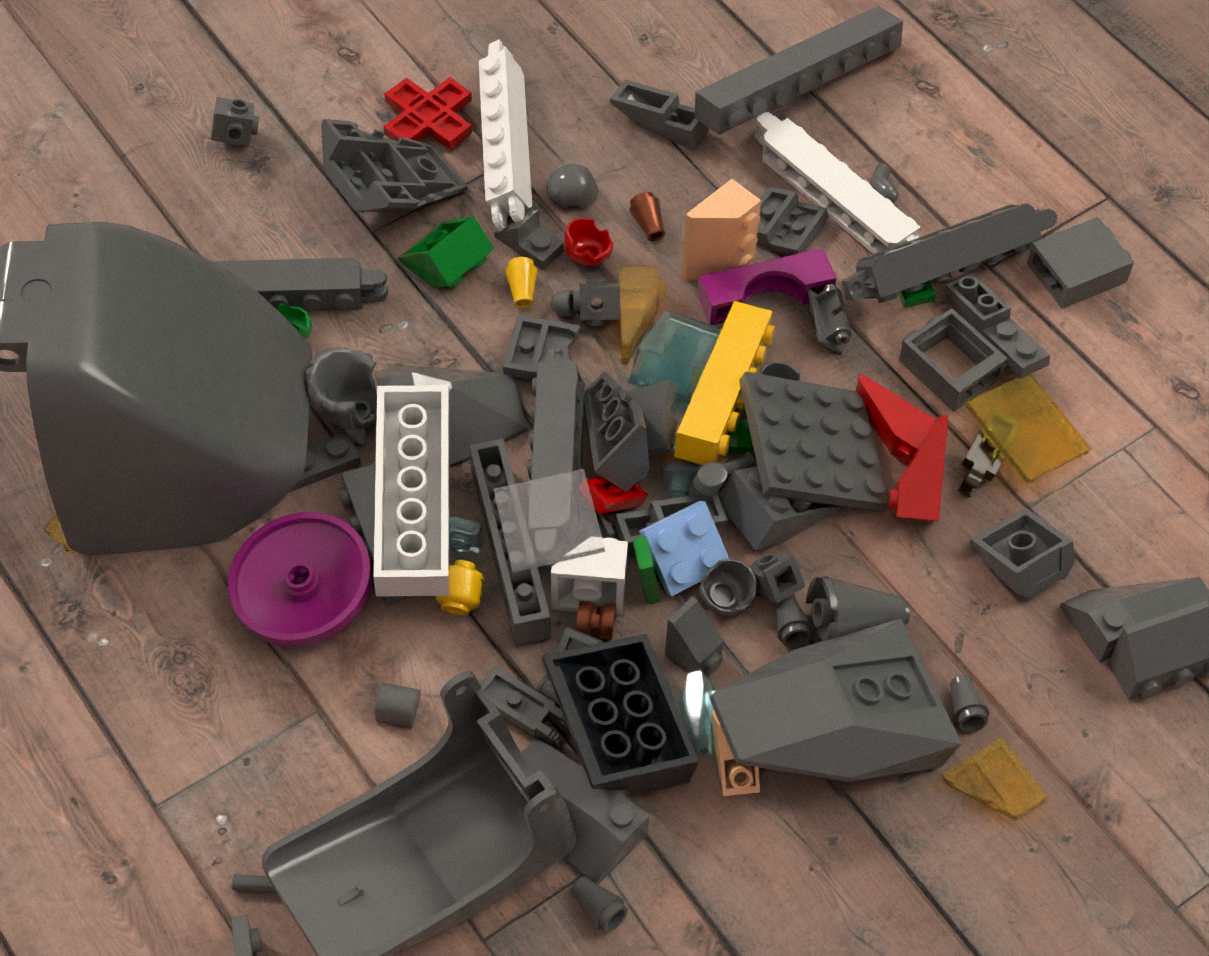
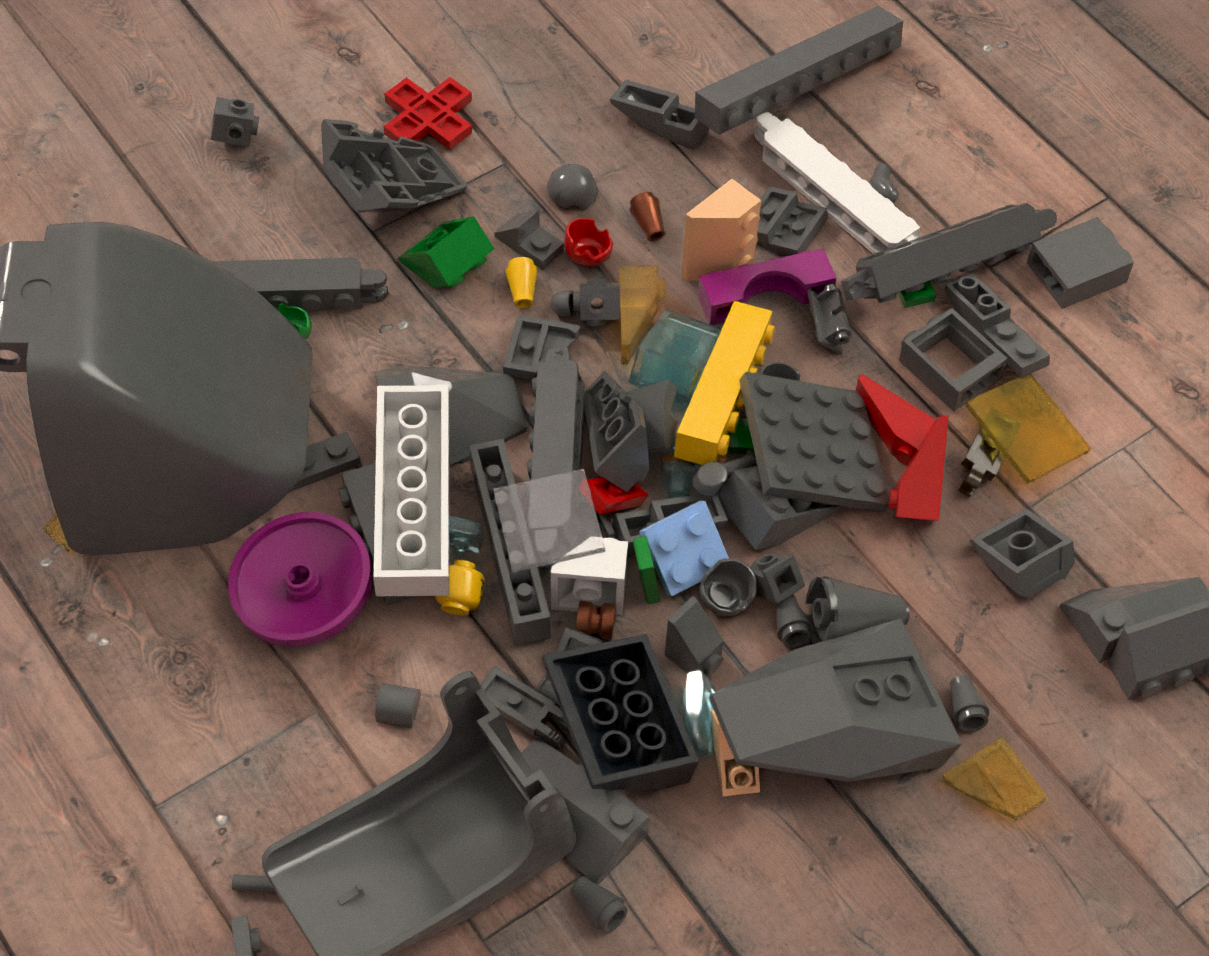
dark grey hair [305,347,377,446] -> none
white hinge [479,40,532,231] -> none

